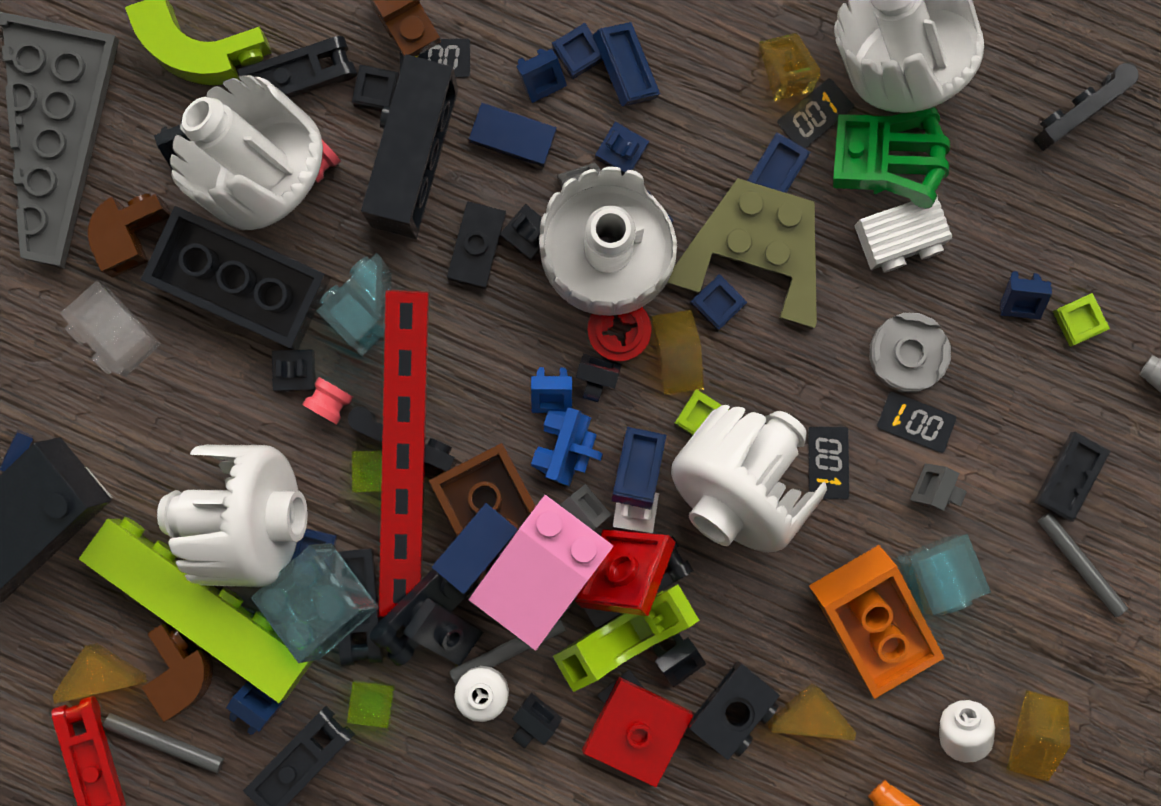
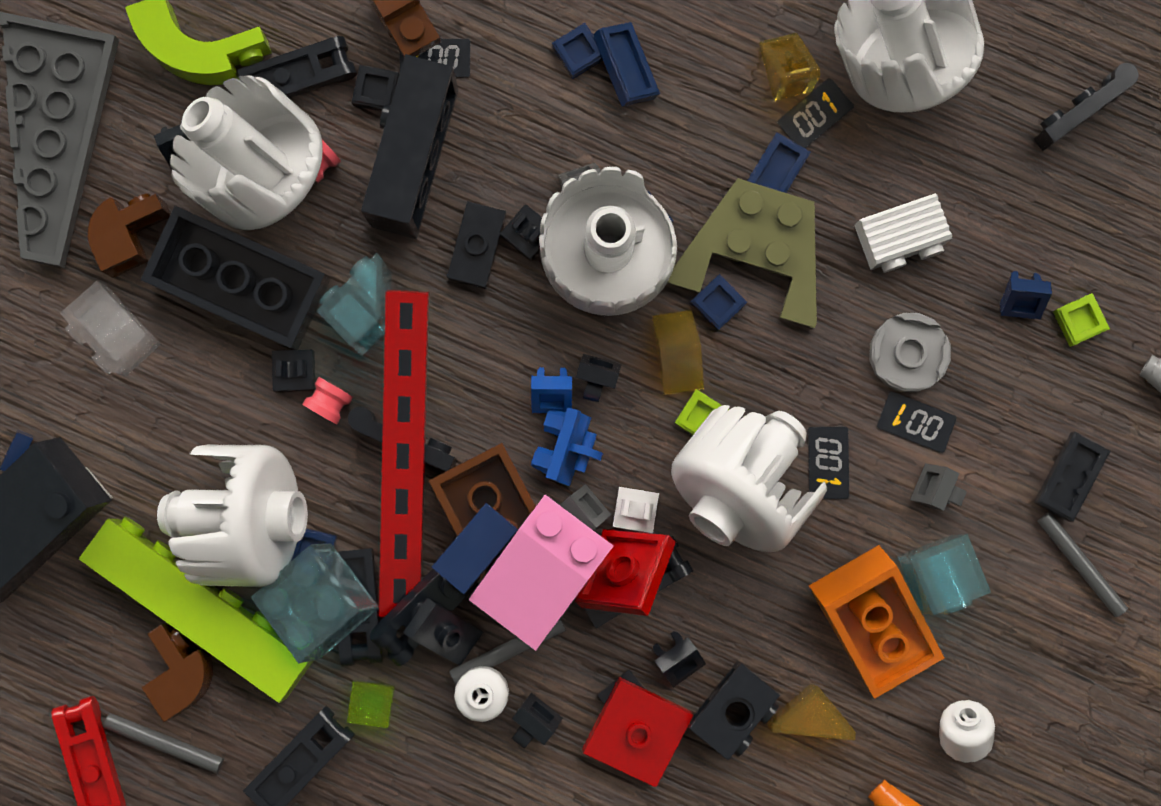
clear yellow slope [53,643,147,704] -> none
dark blue tile [226,681,285,735] -> none
clear neon green plate [352,451,382,493] -> none
dark blue tile [469,102,557,167] -> none
dark blue tile [516,49,567,103] -> none
lime arch [553,584,700,692] -> none
red gear [587,307,652,361] -> none
dark blue tile [595,121,649,175] -> none
dark blue tile [611,427,667,510] -> none
green plate [833,107,950,209] -> none
clear yellow slope [1007,690,1071,781] -> none

